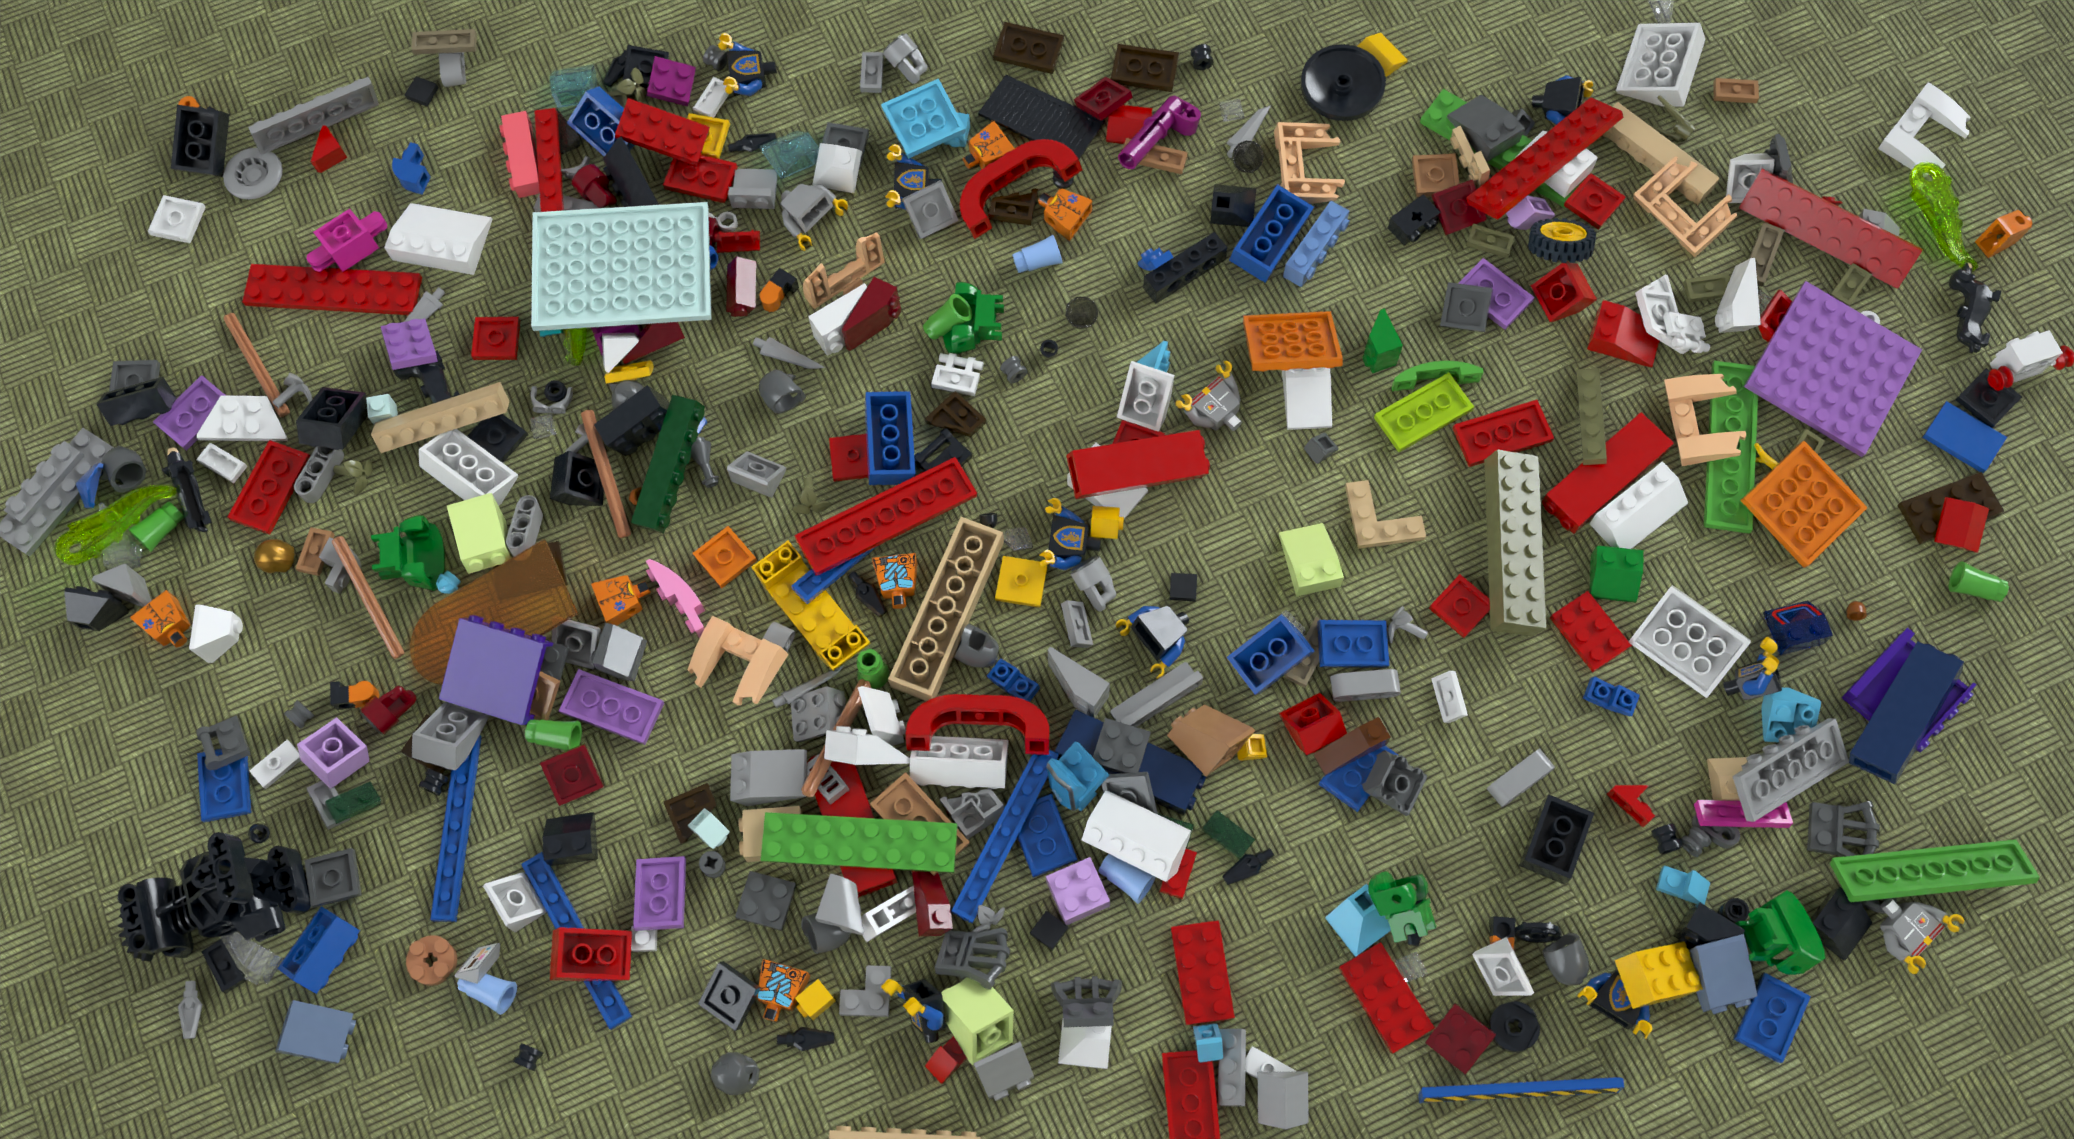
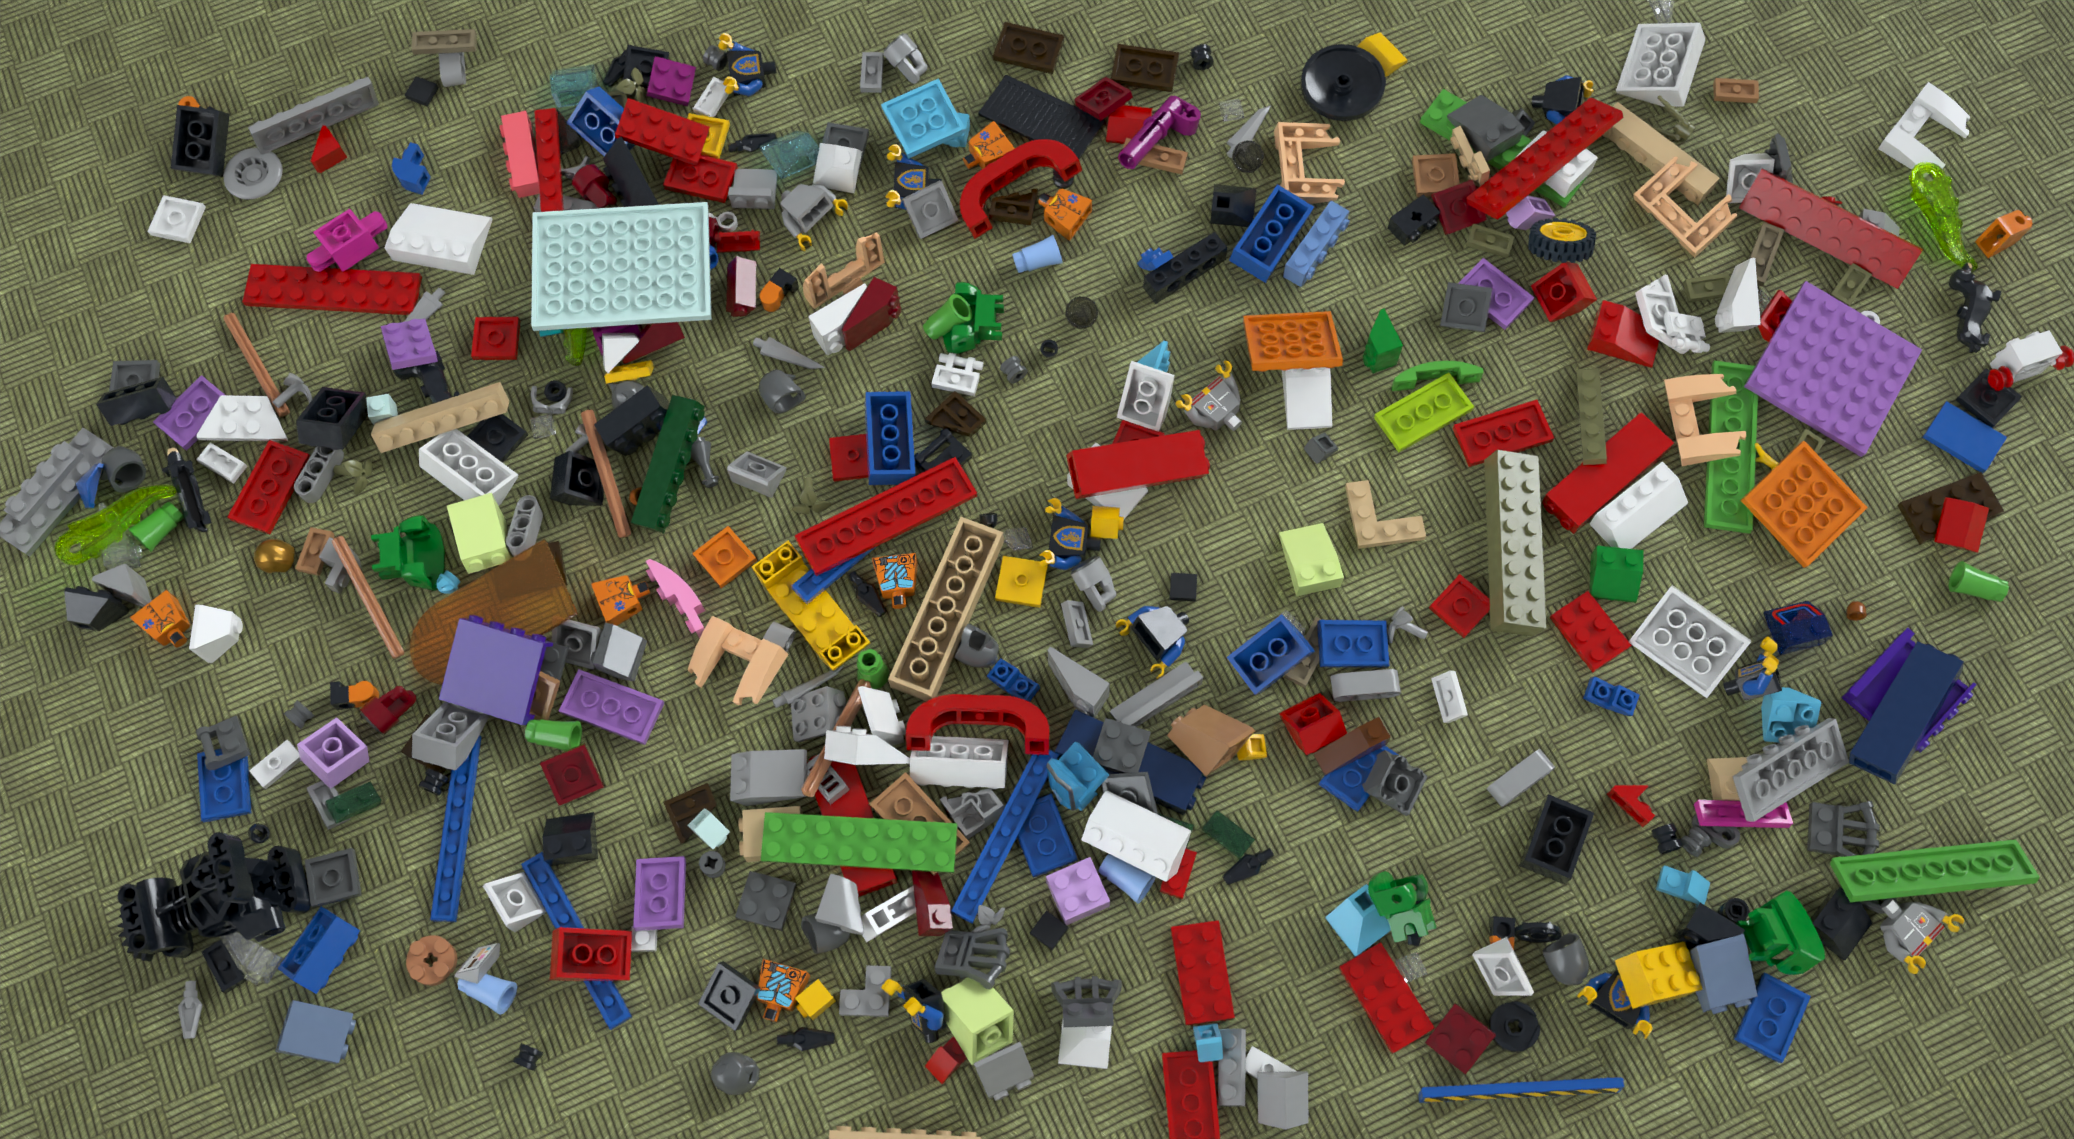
red plate [1564,173,1626,230] -> none

